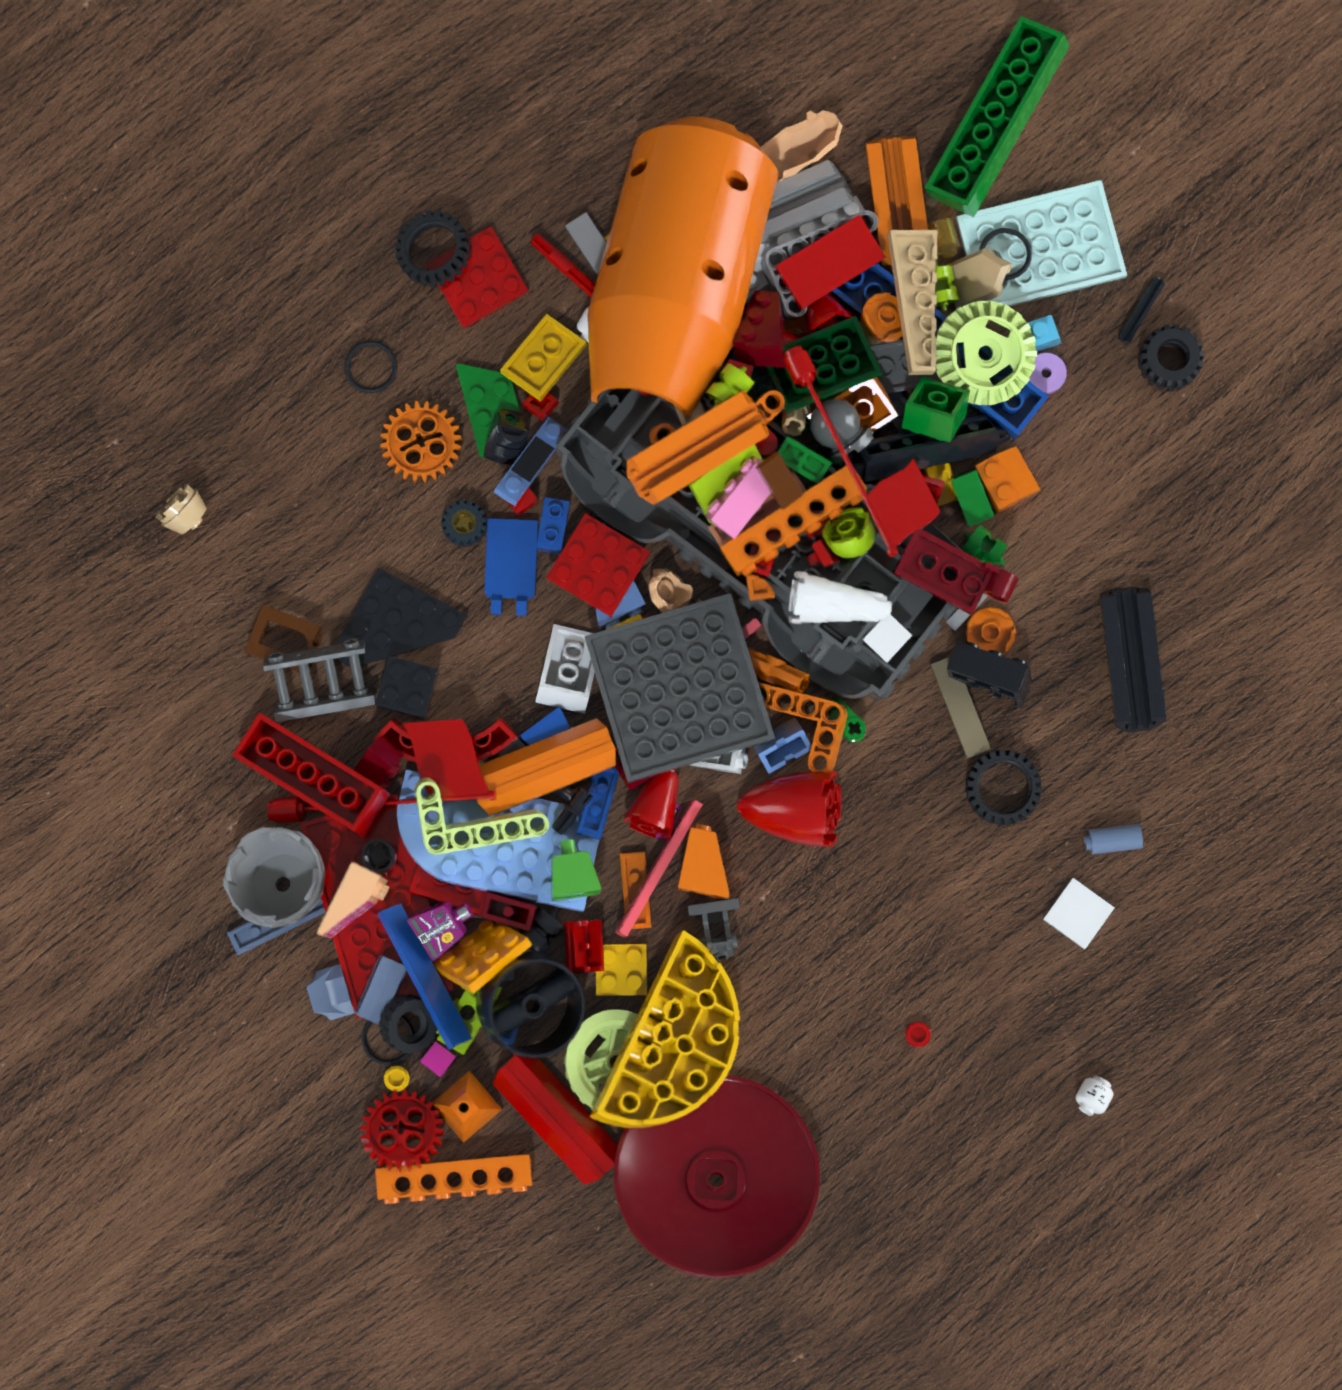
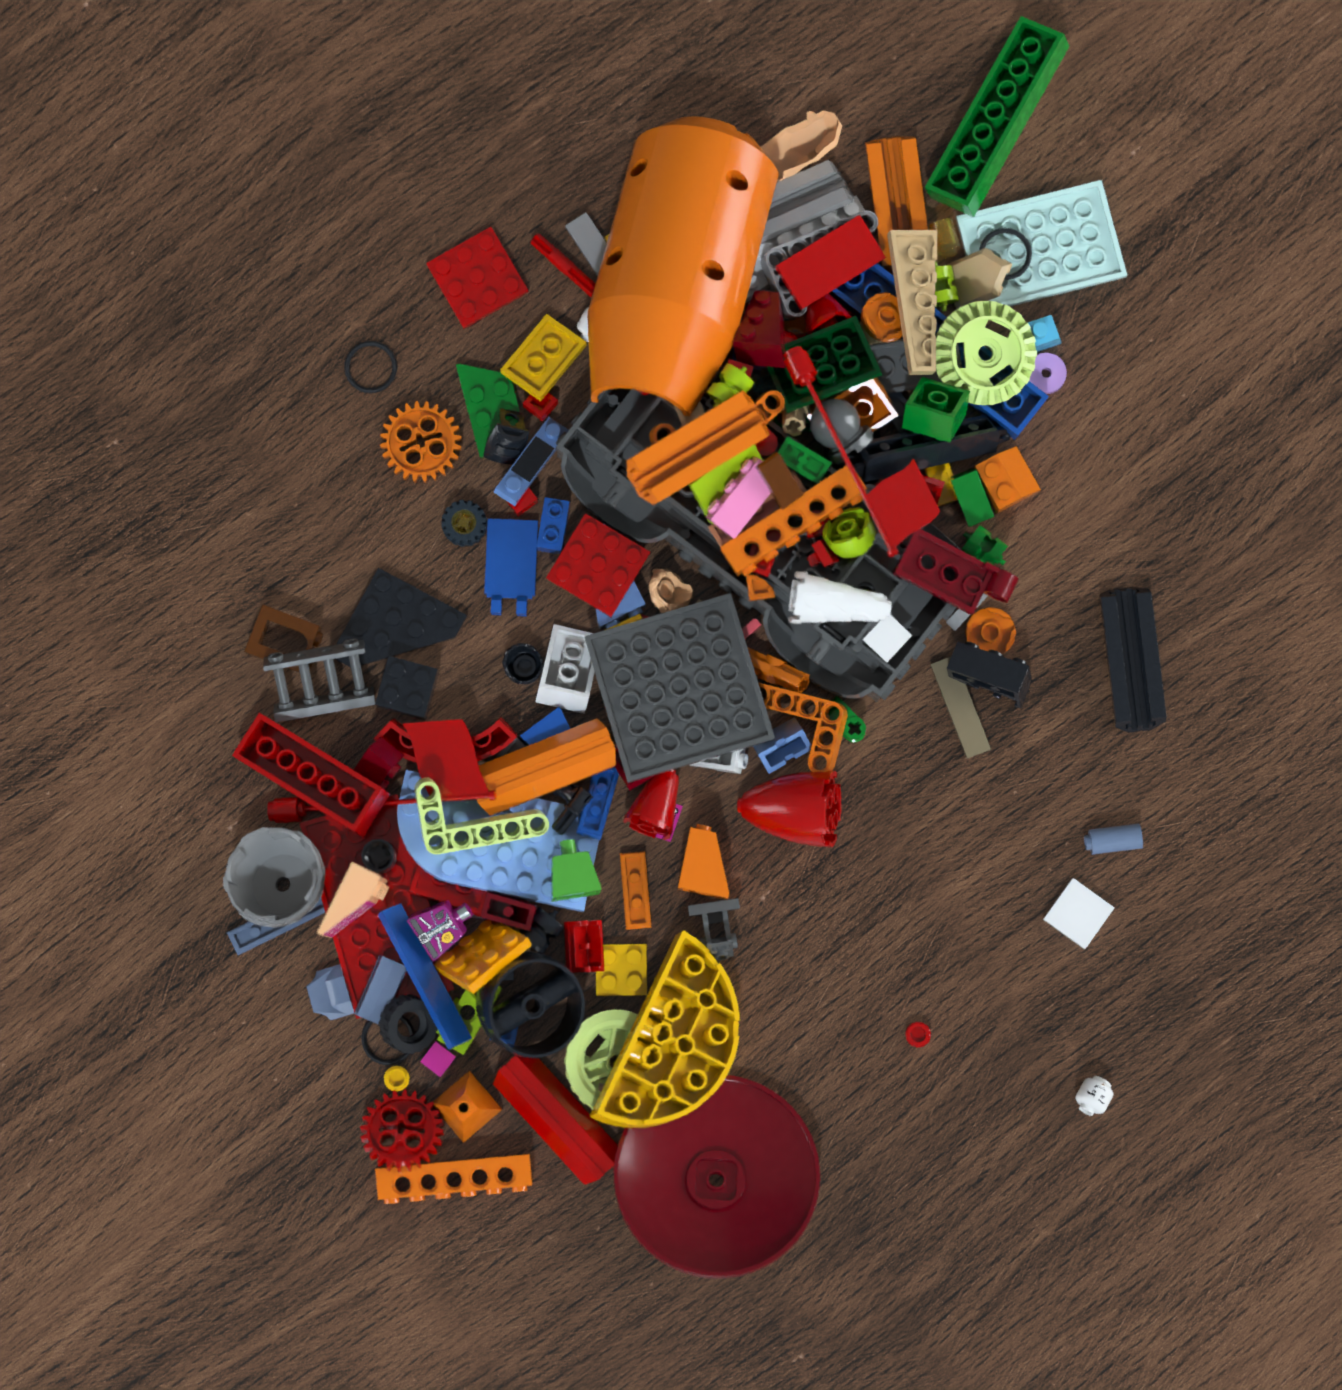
tan cone [156,484,207,534] -> none
black tyre [395,210,472,287] -> none
coral tile [615,800,703,937] -> none
black tyre [965,750,1042,825] -> none
black axle [1118,276,1165,344] -> none
black tyre [1138,324,1205,392] -> none
none -> black hair [502,643,544,685]

